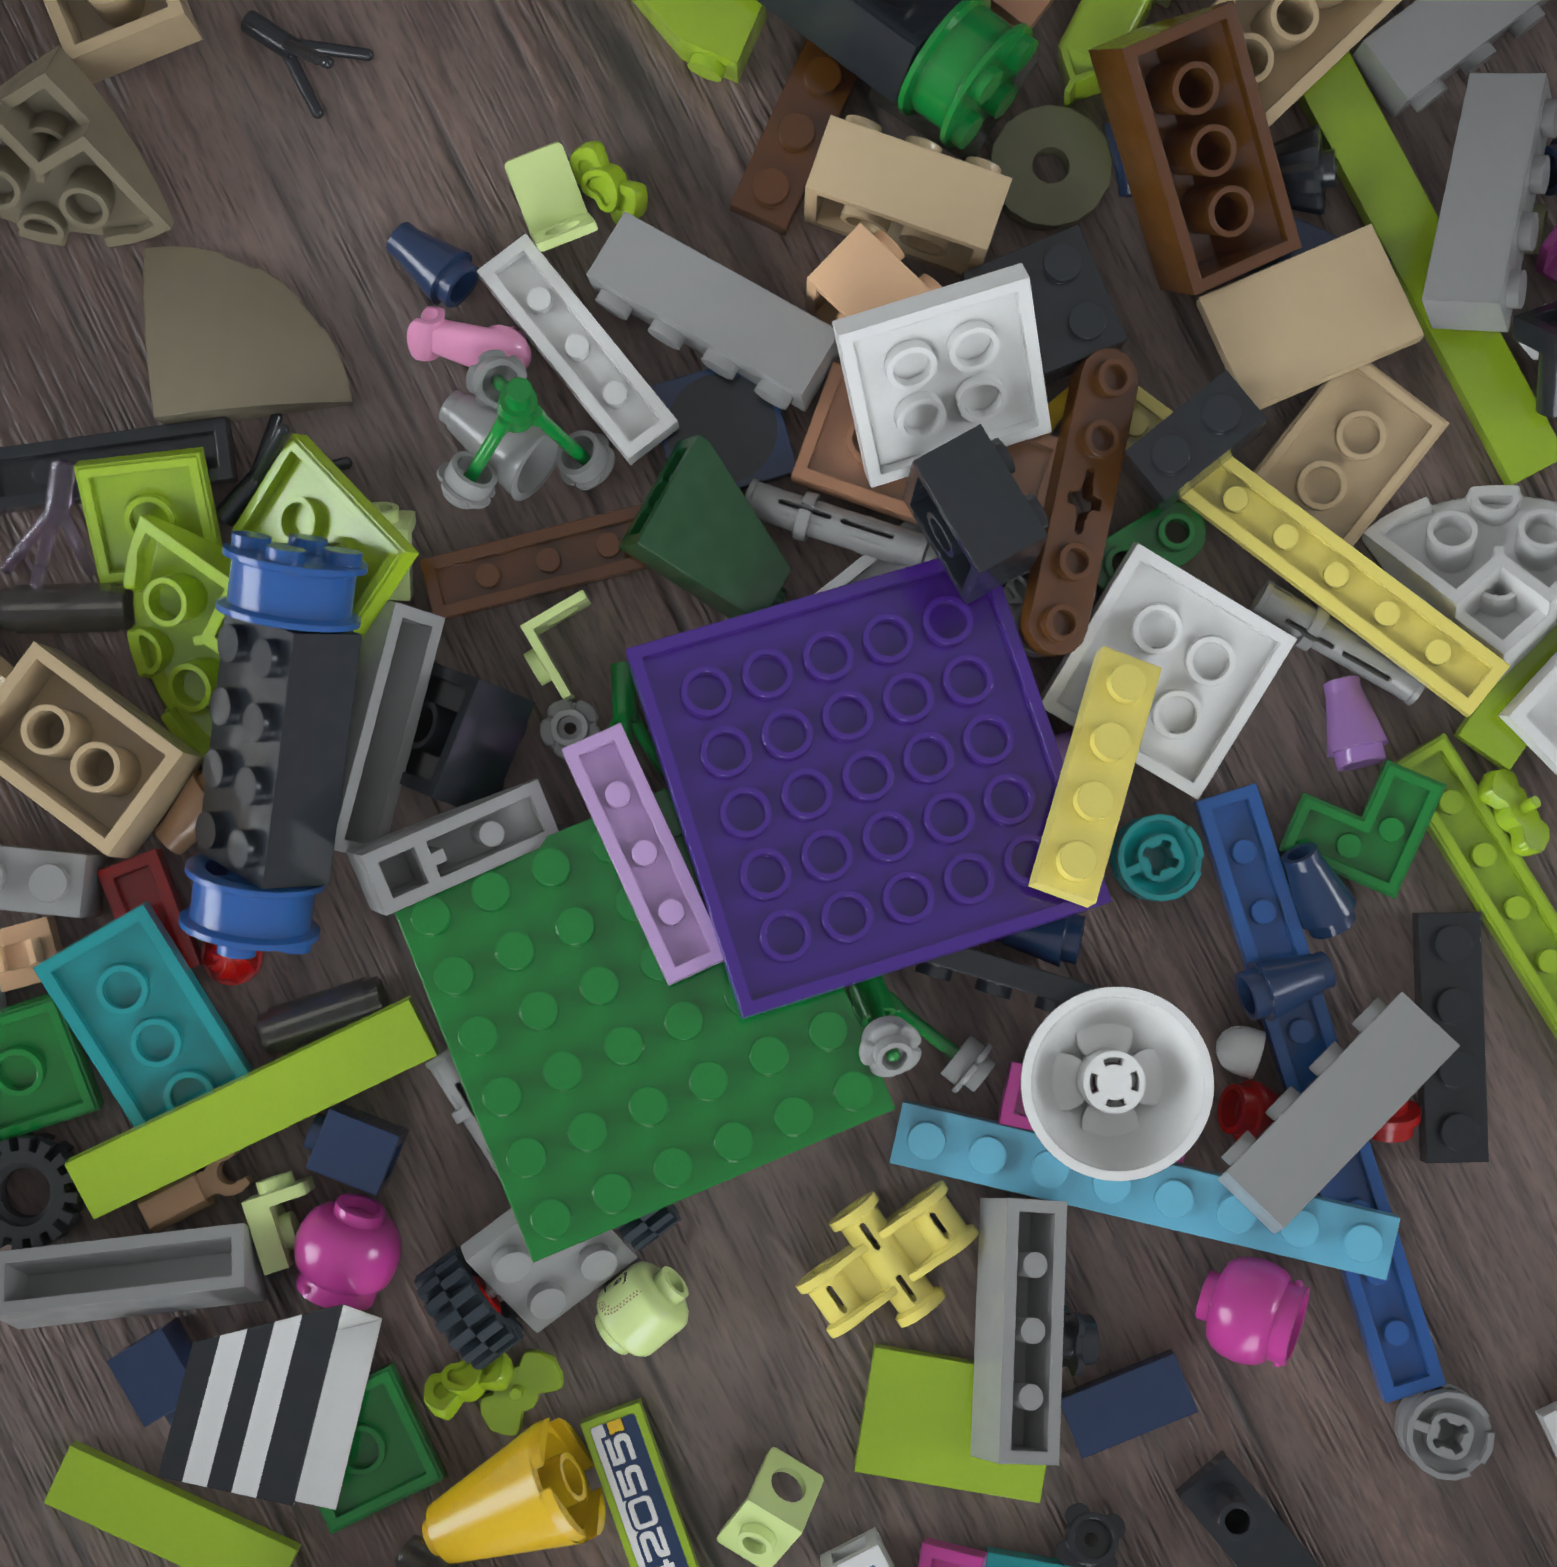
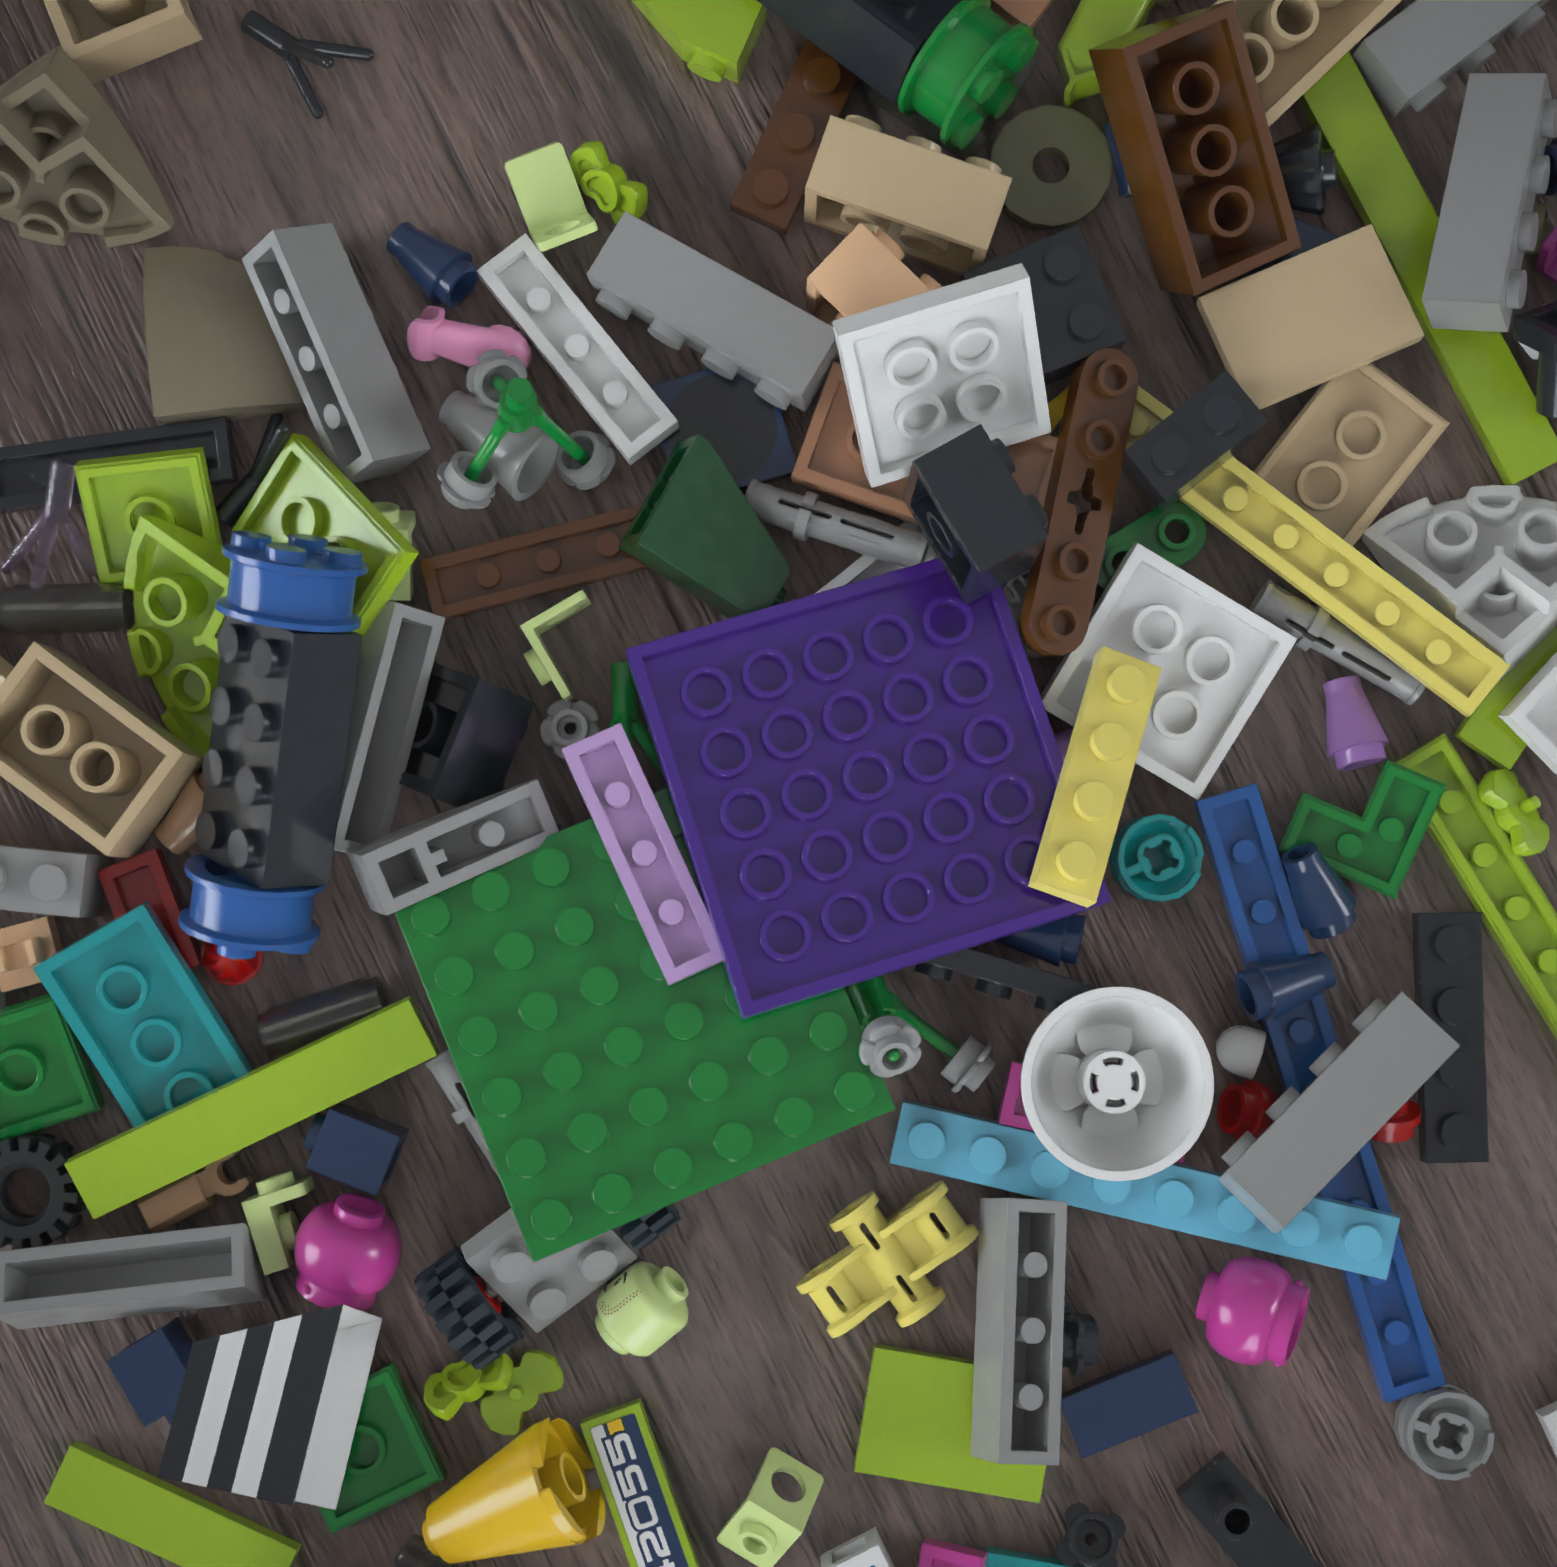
none -> light grey brick [242,223,431,483]

